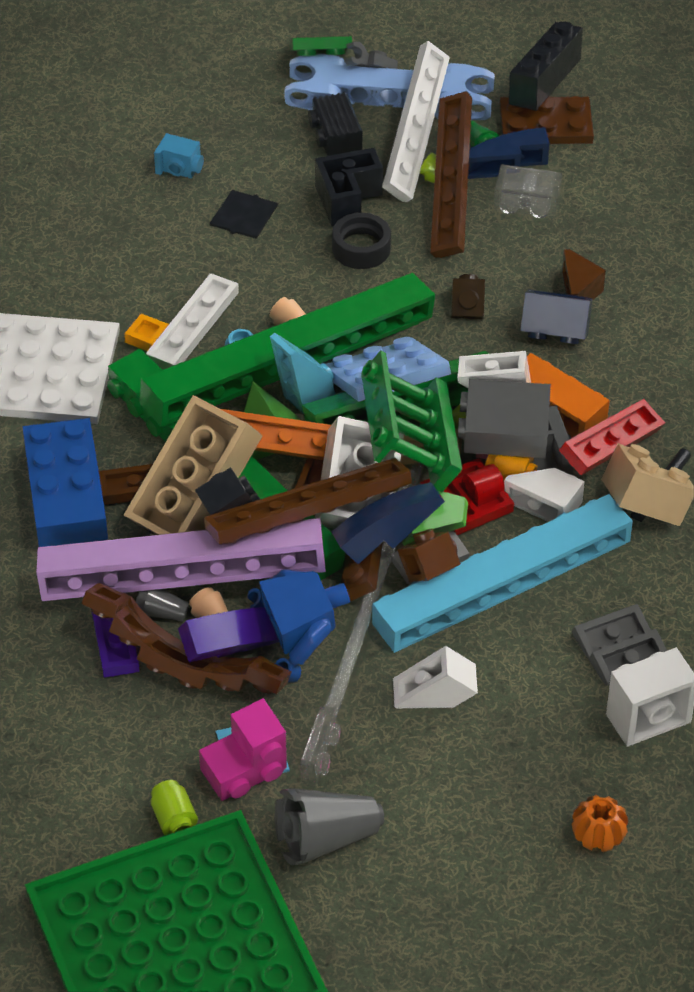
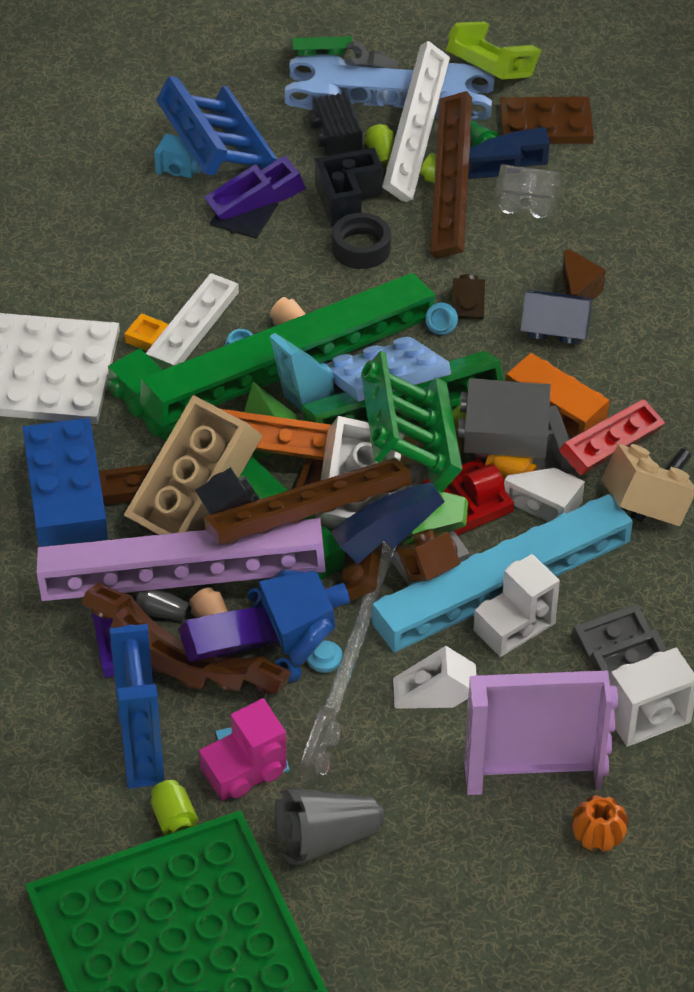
white slope [457,351,531,388] -> none
black brick [509,21,583,111] -> none
none -> blue fence [110,624,165,789]
none -> blue fence [156,76,277,175]
none -> dark purple slope [204,155,306,219]
none -> medium azure plate [307,640,343,673]
none -> lime cone [365,124,395,169]
none -> medium azure plate [425,303,458,335]
none -> lime panel [446,21,541,80]
none -> lavender panel [464,670,618,795]
none -> white brick [474,554,560,657]

